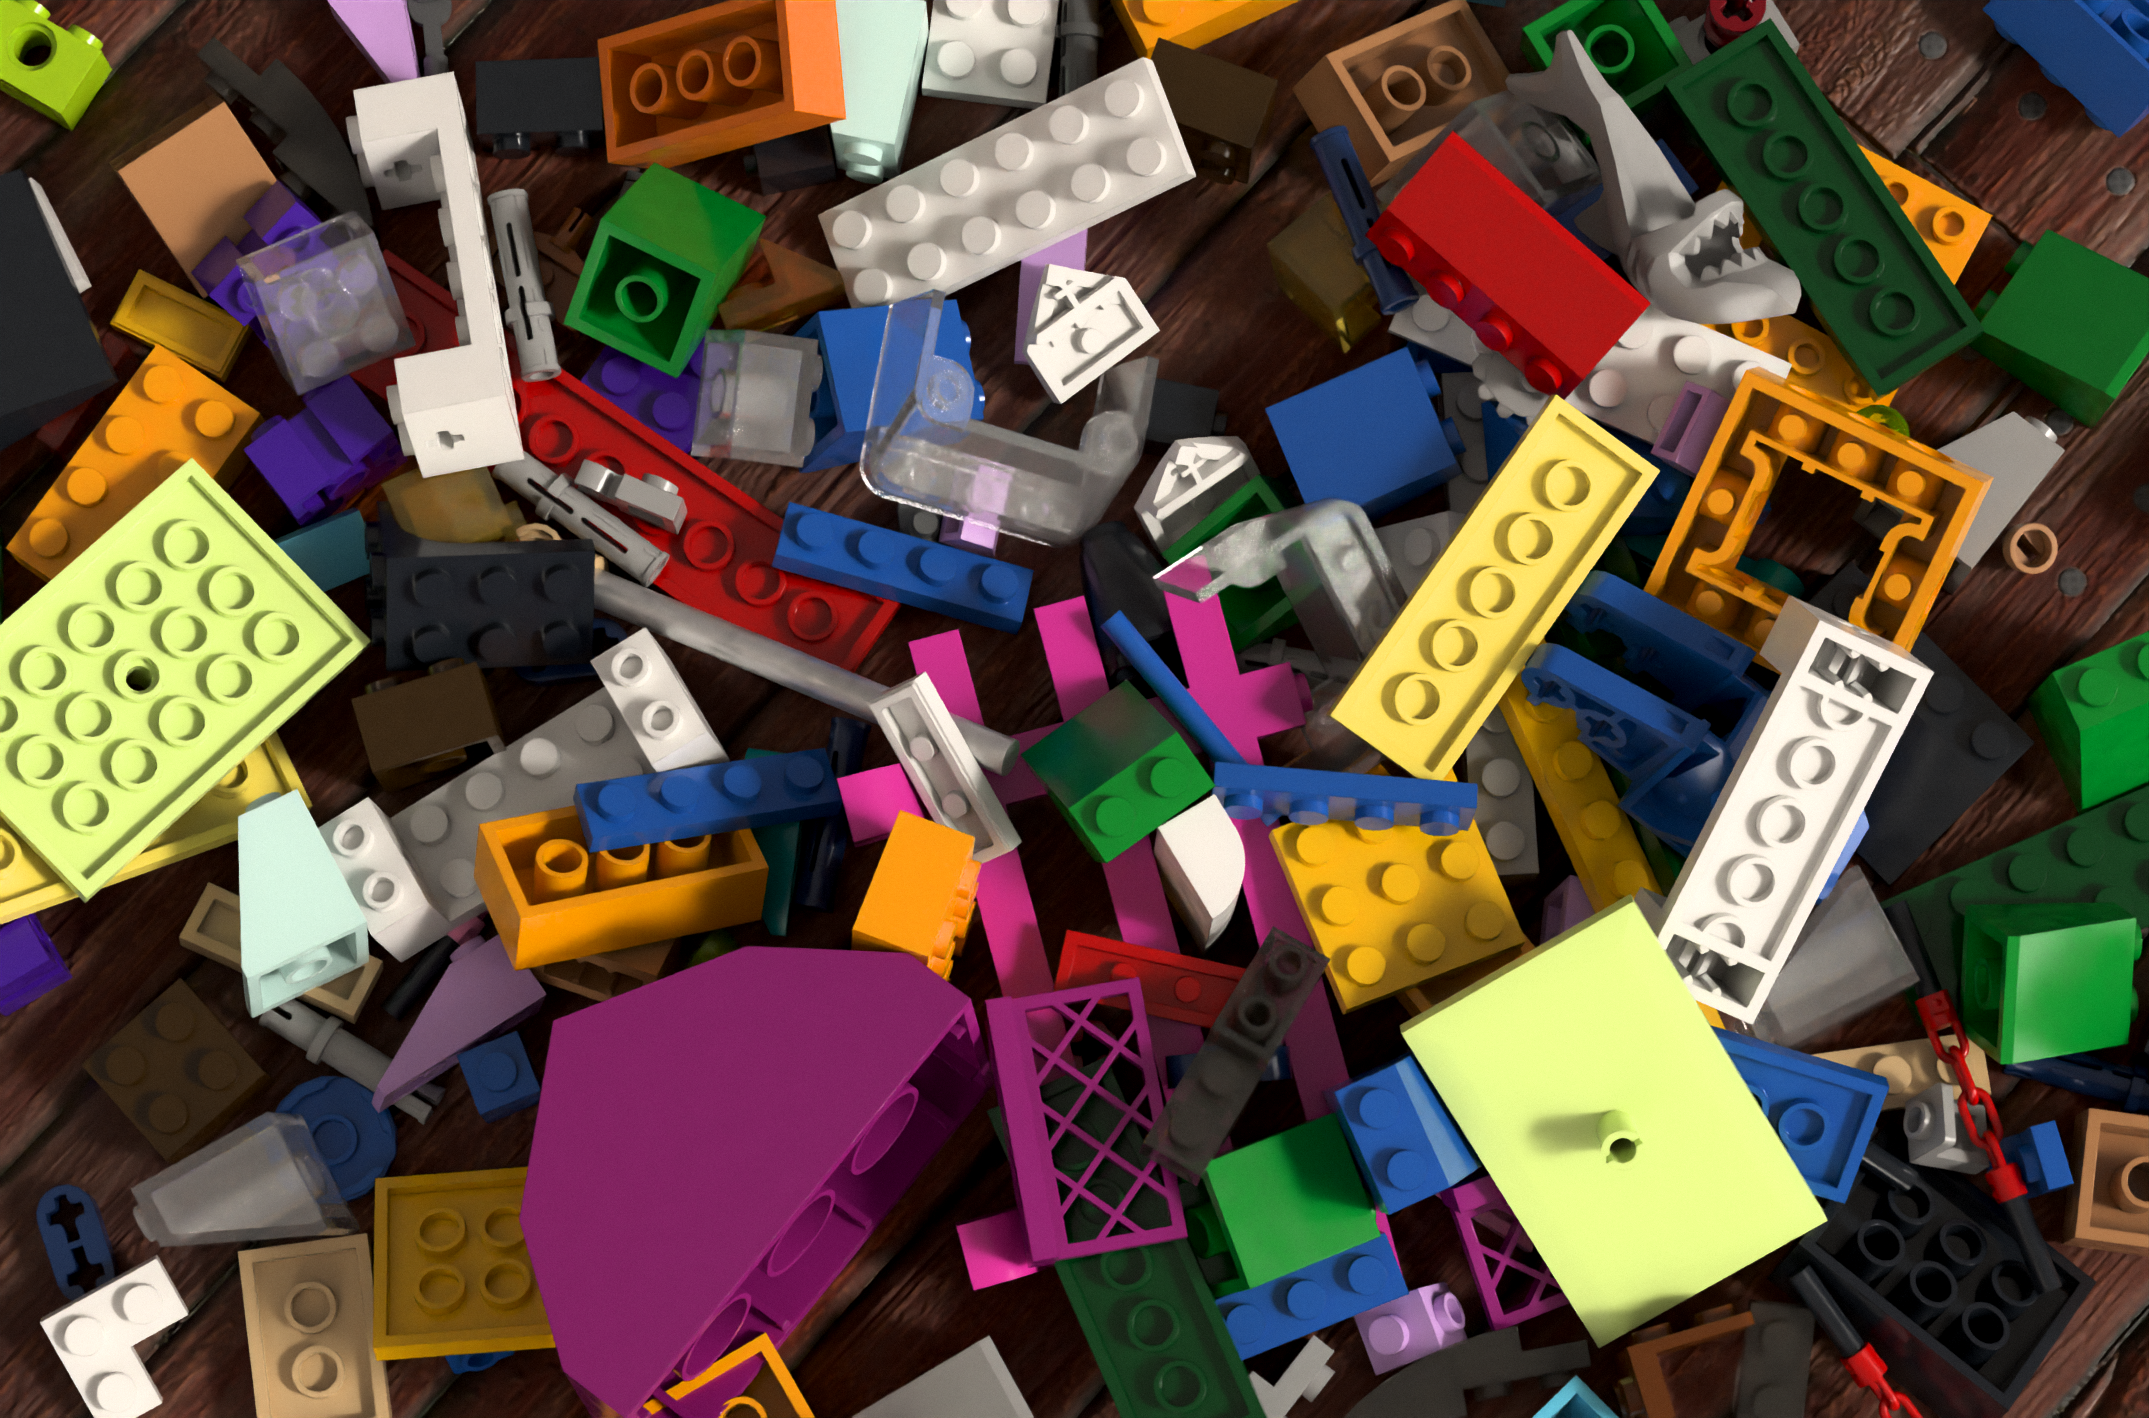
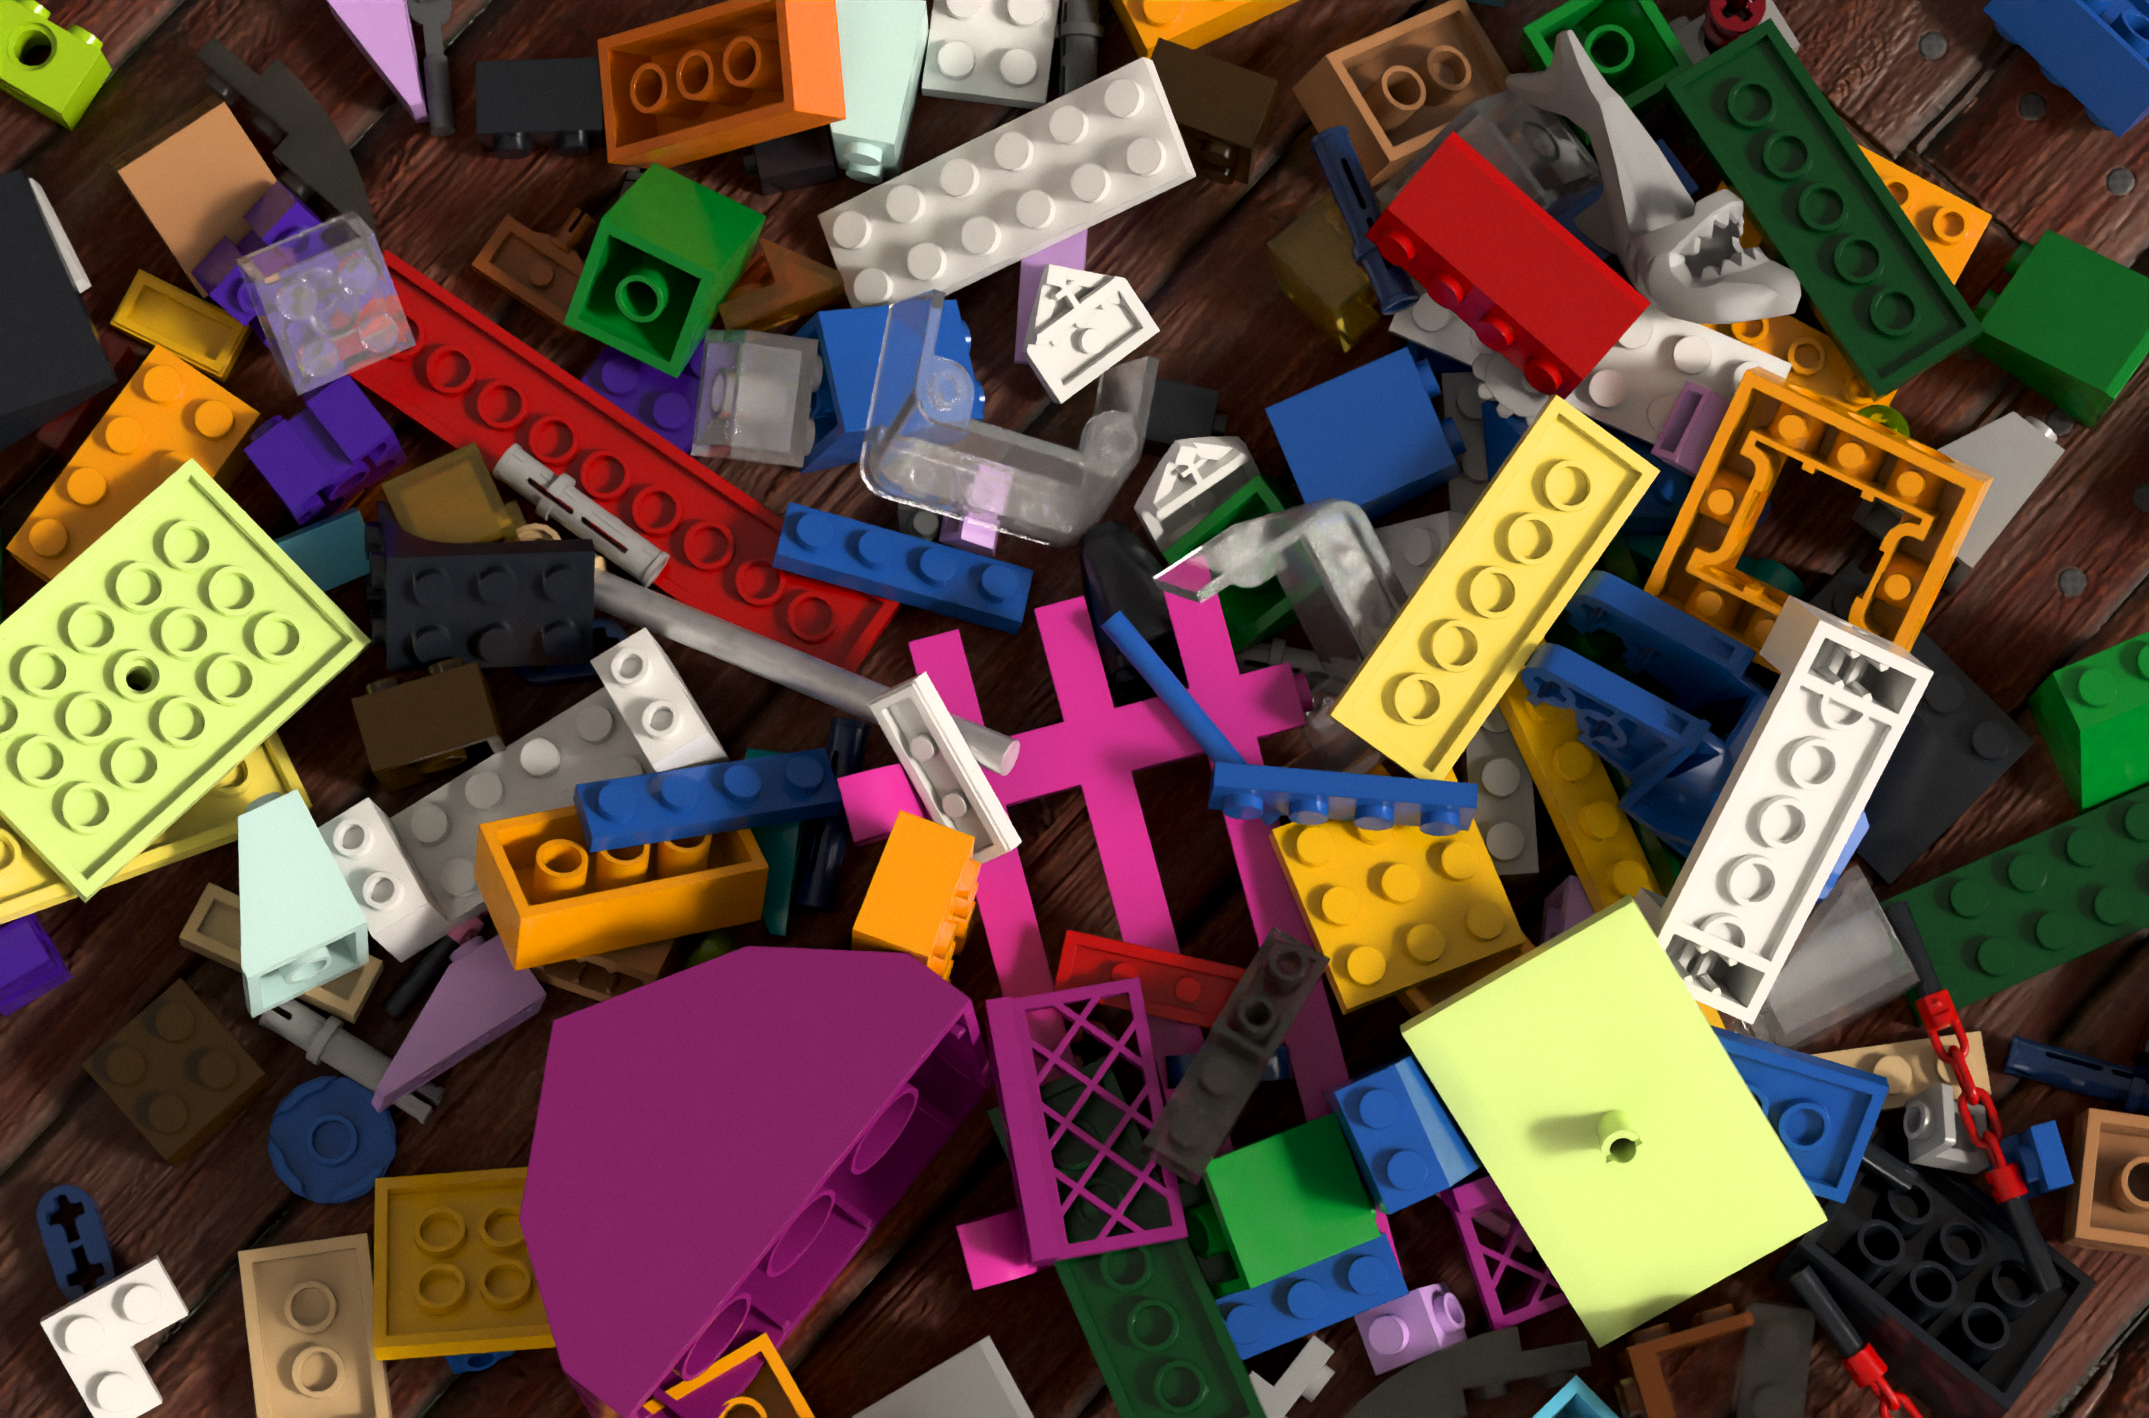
clear slope [131,1112,361,1247] -> none
white plate [346,71,524,478] -> none
blue brick [456,1031,542,1124] -> none
light grey pin [487,189,562,382] -> none
light grey plate [574,459,688,535] -> none
green slope [1020,679,1215,863] -> none
white brick [1153,794,1245,955] -> none
green slope [1959,902,2142,1064] -> none
medium nougat hinge [2001,522,2058,574] -> none

